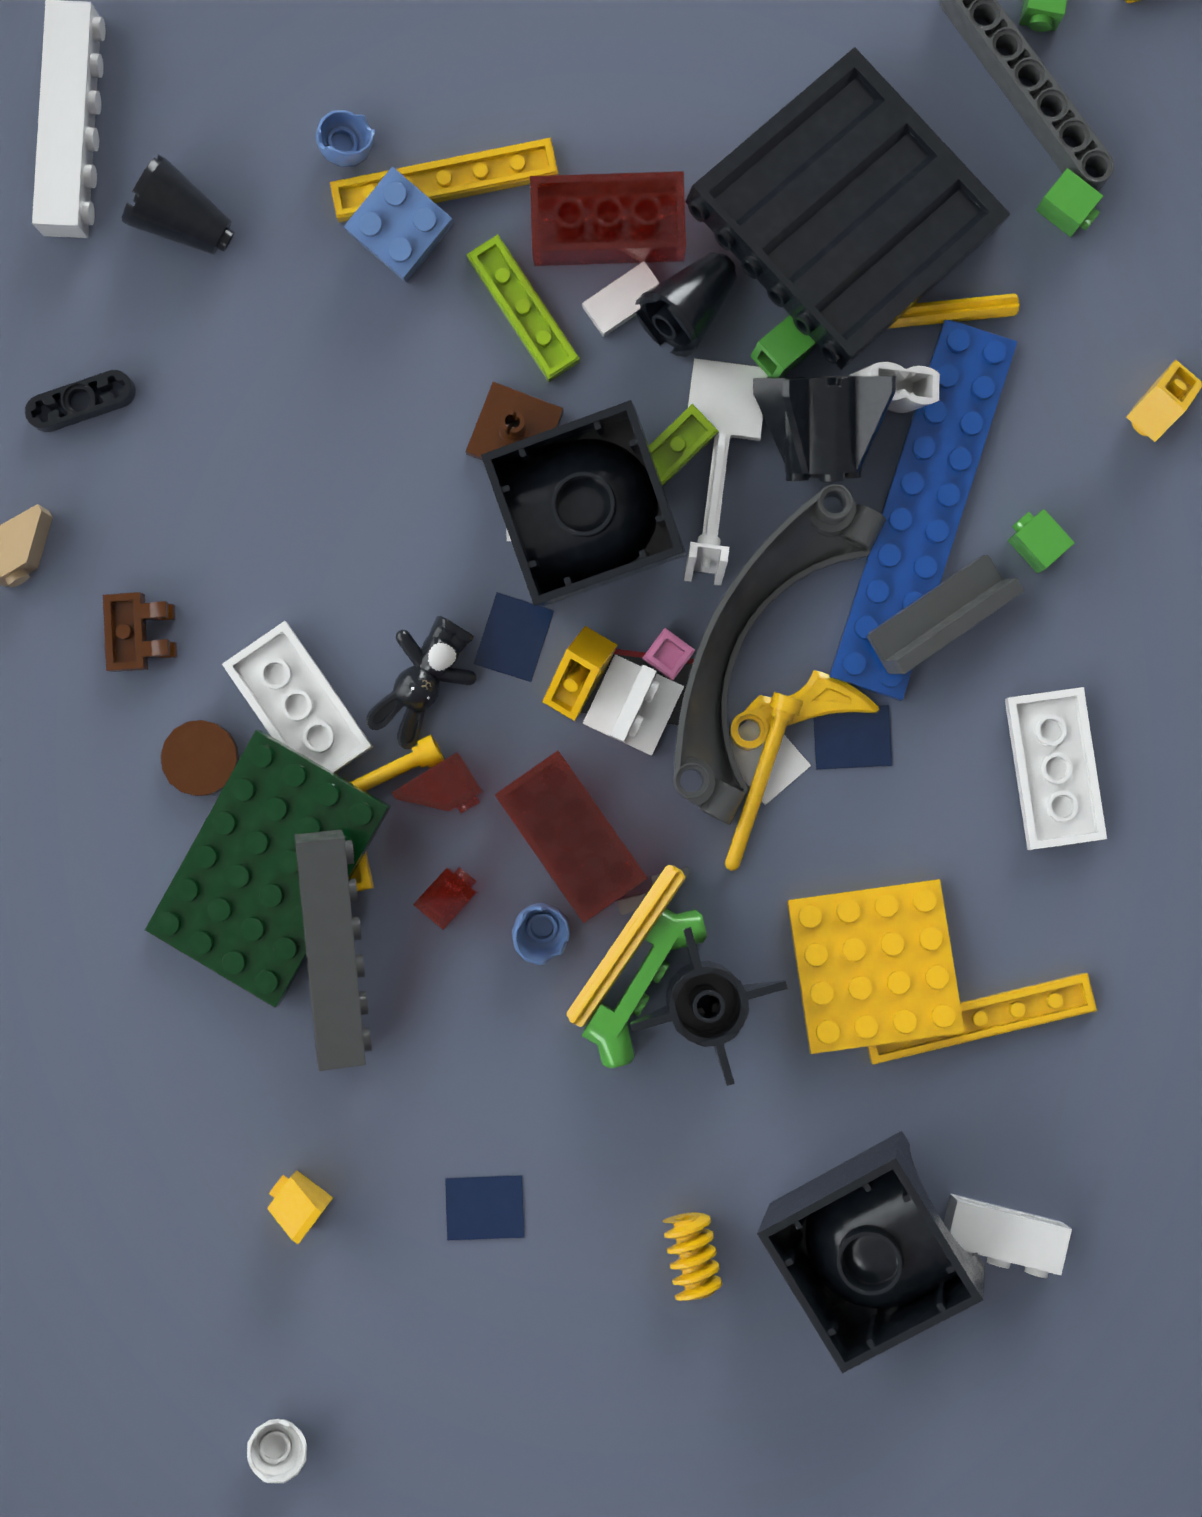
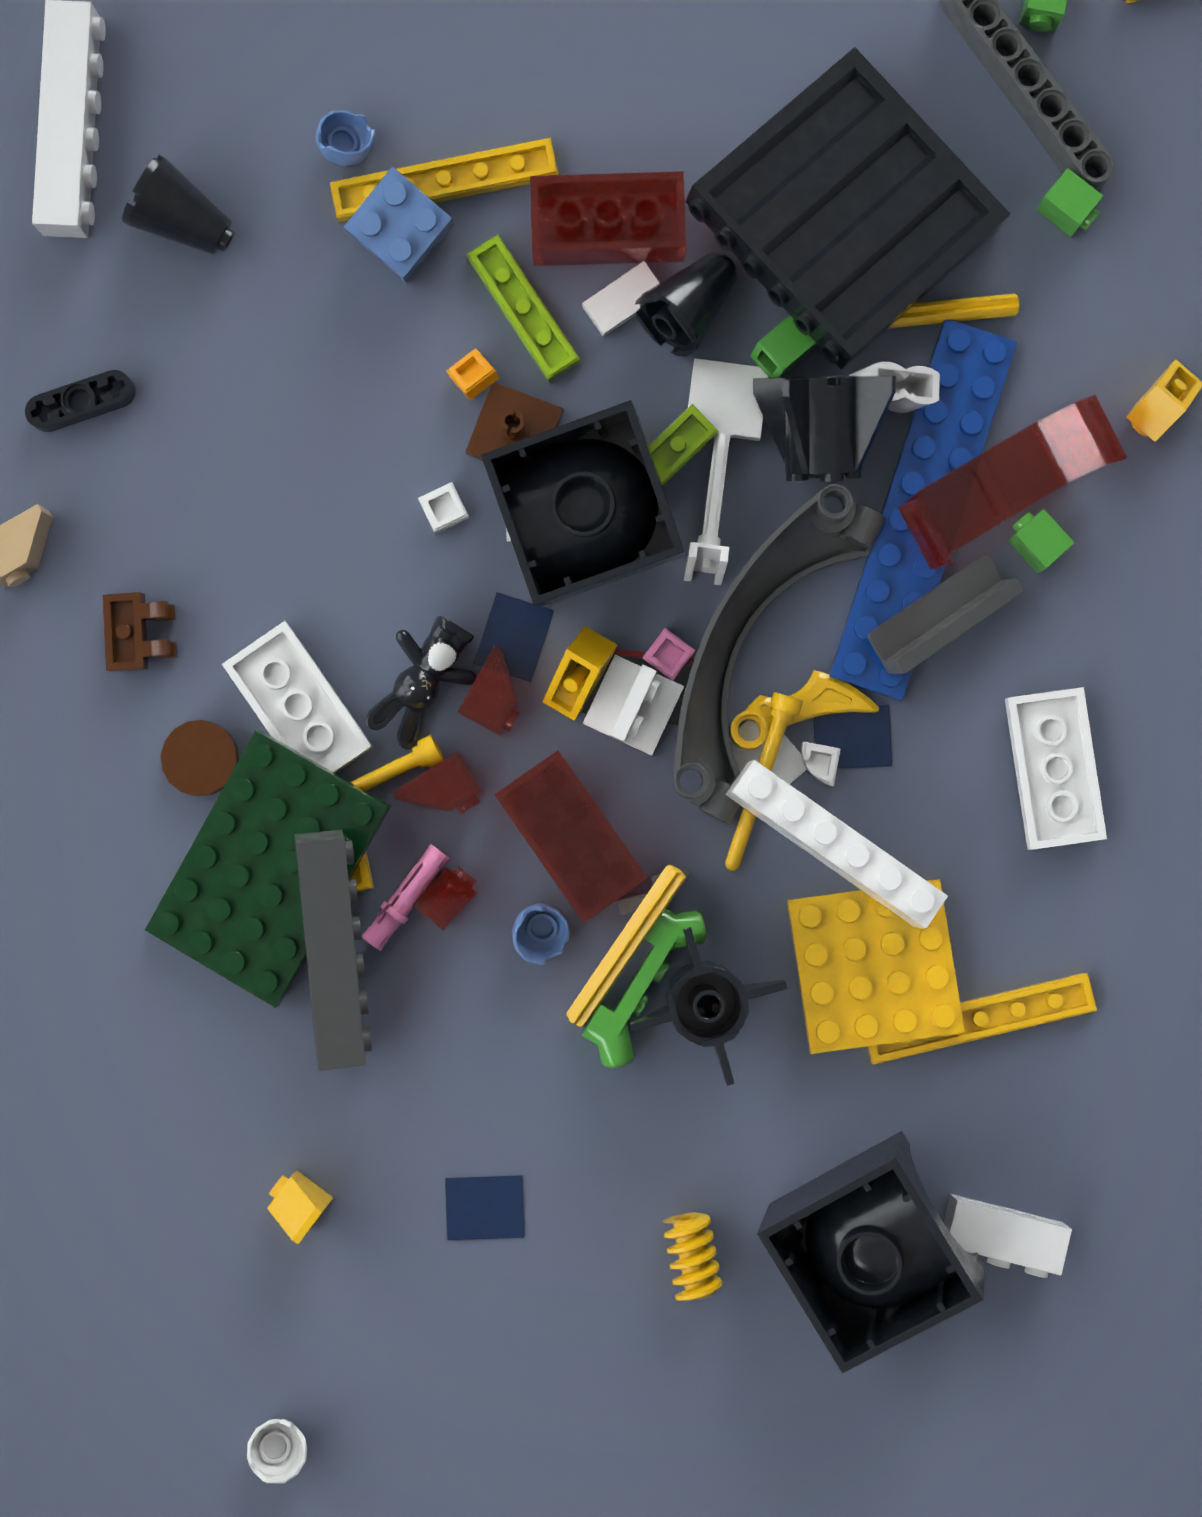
none -> bright pink pin [361,844,450,951]
none -> white tile [418,482,469,534]
none -> light orange tile [446,348,500,401]
none -> clear red slope [458,645,521,736]
none -> white brick [725,760,948,929]
none -> white tile [801,742,841,786]
none -> clear red windscreen [898,395,1127,569]

